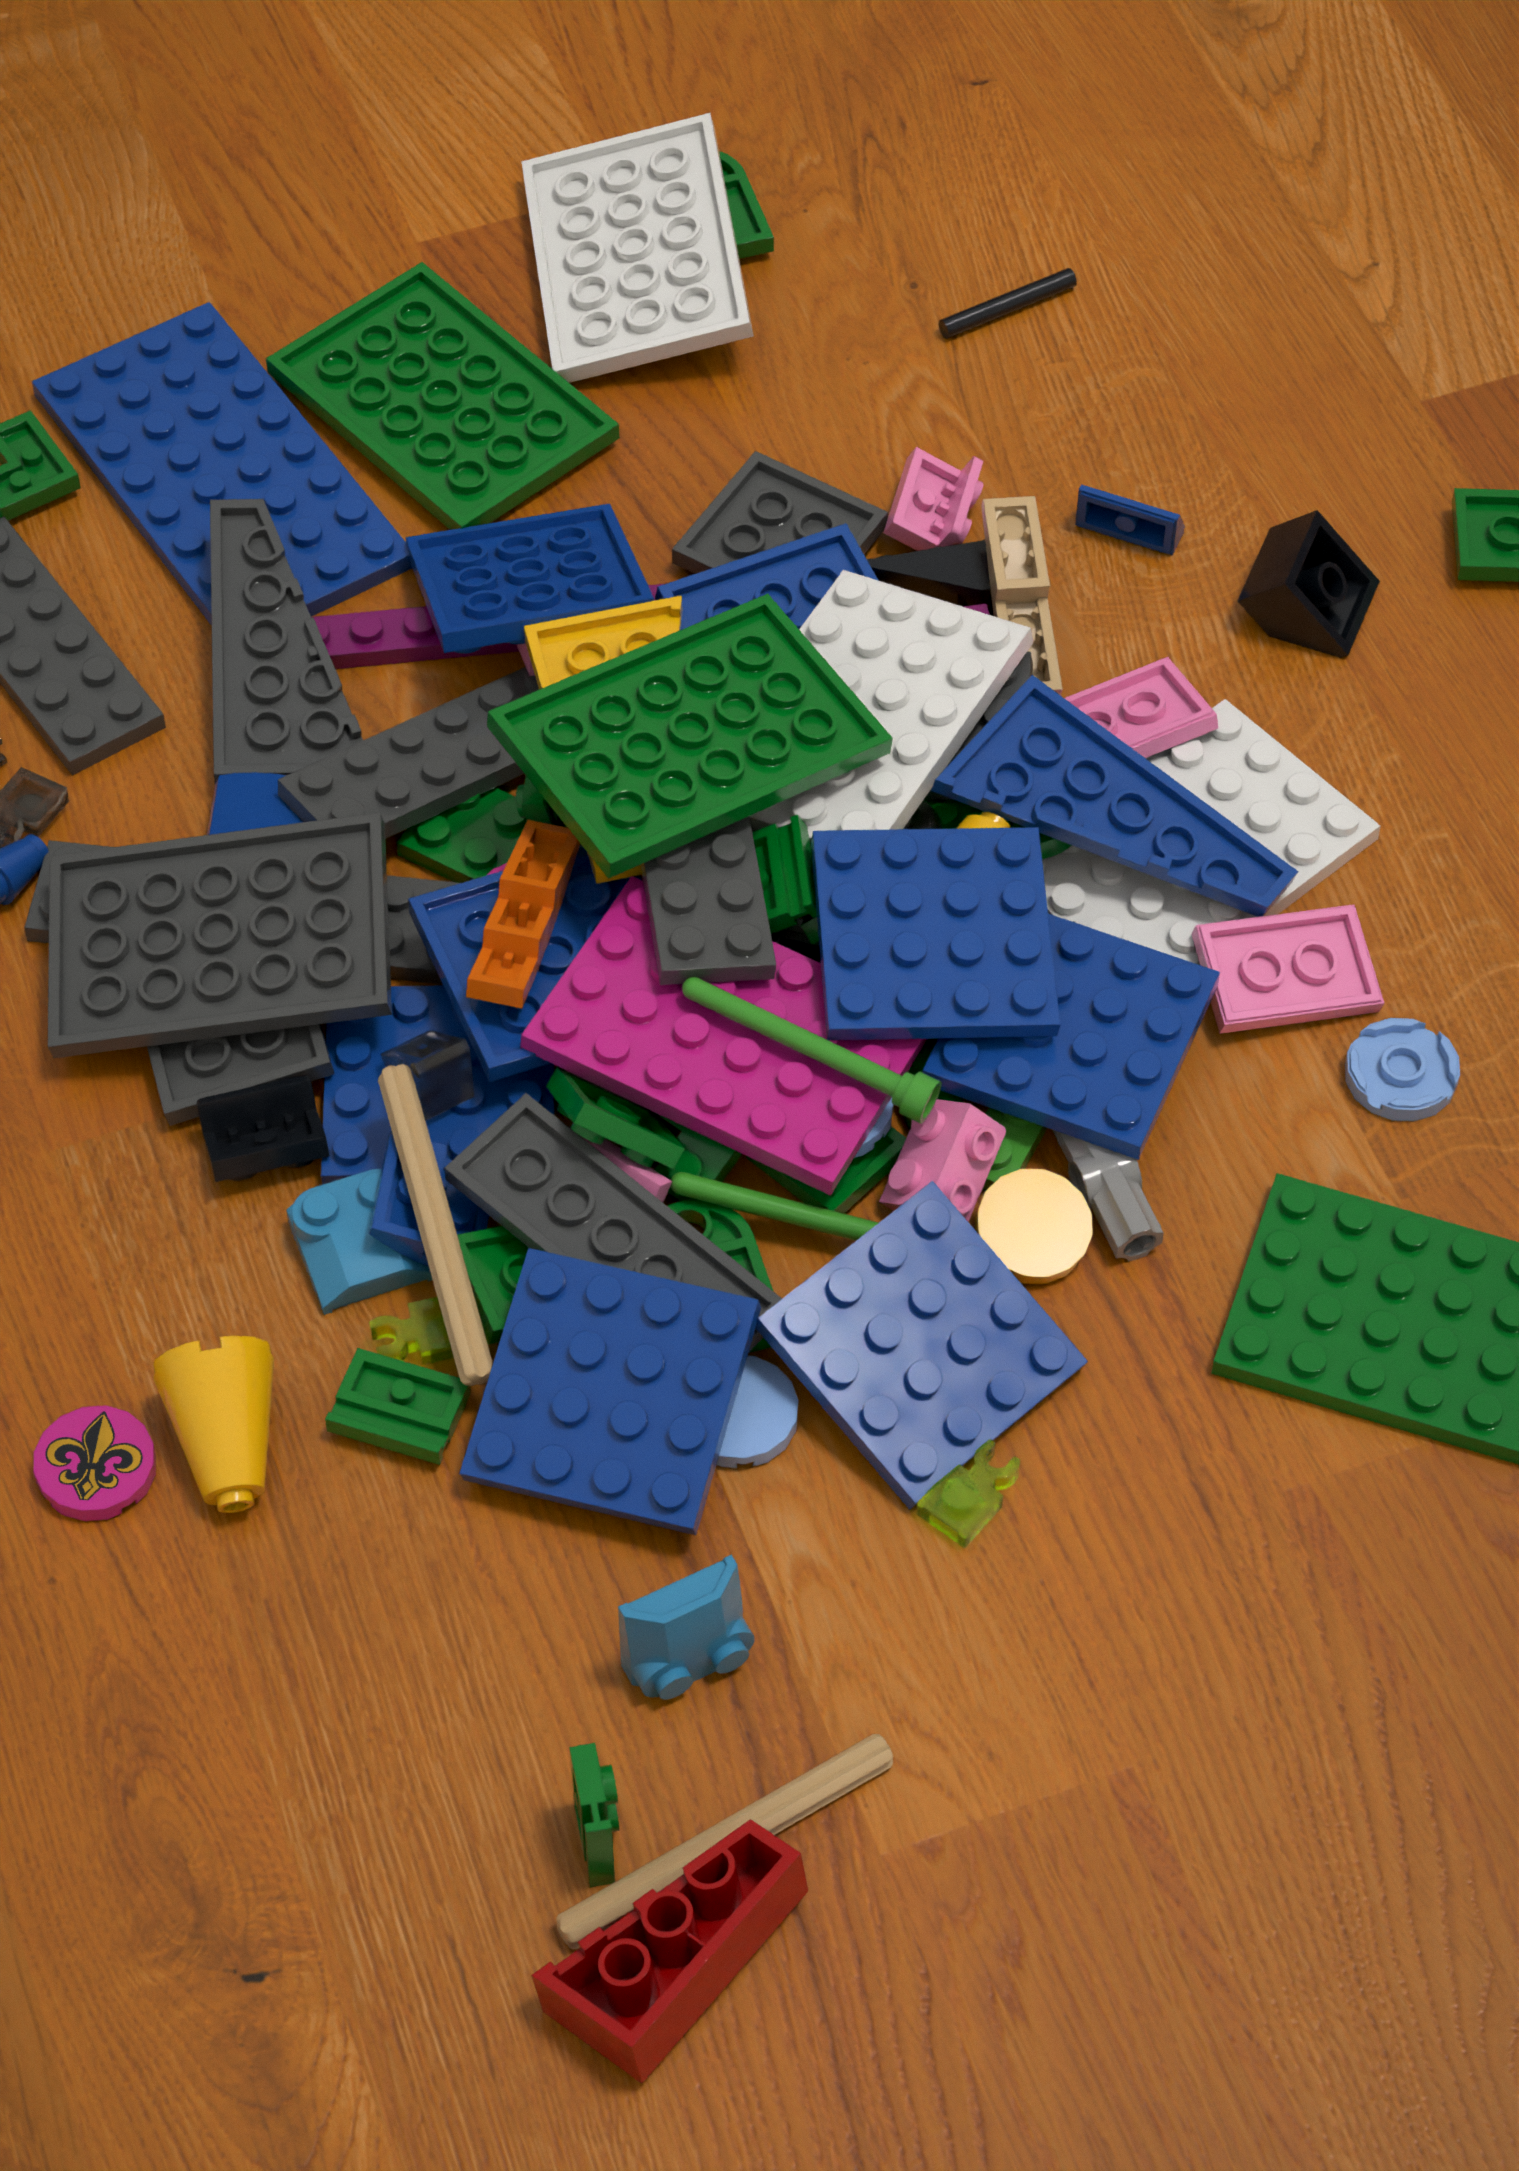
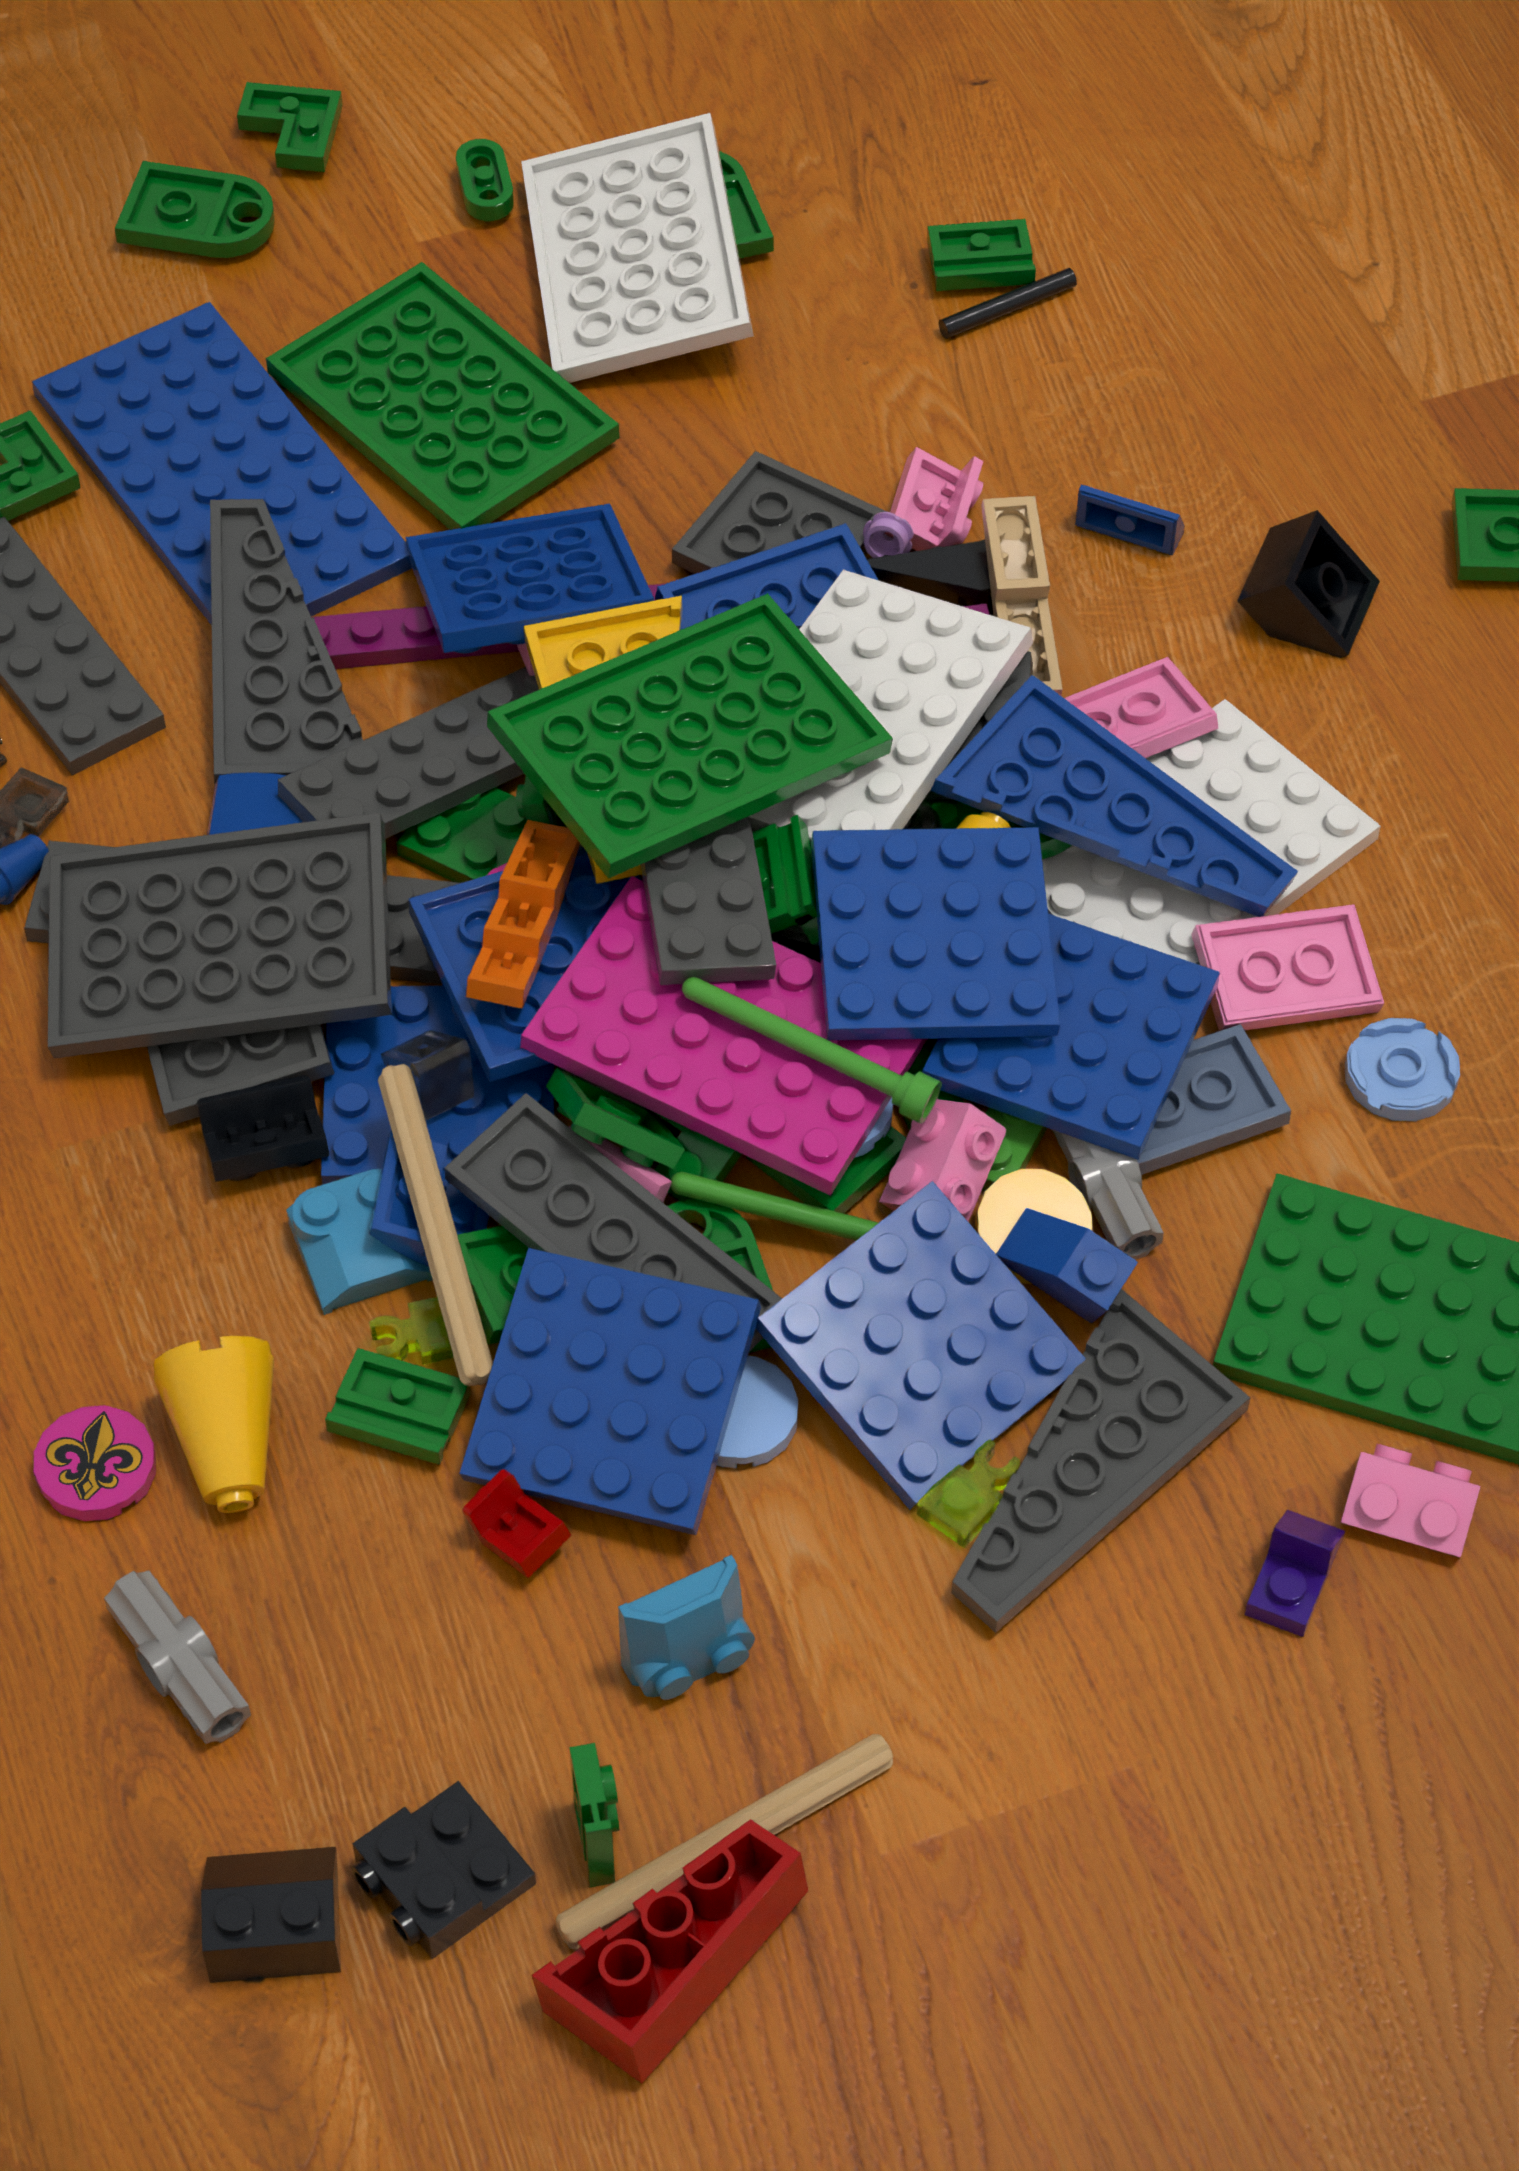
none -> light grey piece [104,1570,251,1744]
none -> green plate [115,161,275,258]
none -> black slope [201,1847,341,1983]
none -> green plate [237,82,343,172]
none -> black plate [351,1781,536,1959]
none -> green plate [456,139,514,221]
none -> red bracket [462,1469,572,1578]
none -> lavender plate [863,512,914,558]
none -> green plate [927,219,1036,291]
none -> dark grey wing [951,1289,1250,1633]
none -> blue slope [996,1208,1138,1324]
none -> sand blue plate [1136,1024,1291,1175]
none -> dark purple slope [1245,1509,1345,1637]
none -> bright pink bracket [1341,1444,1481,1557]

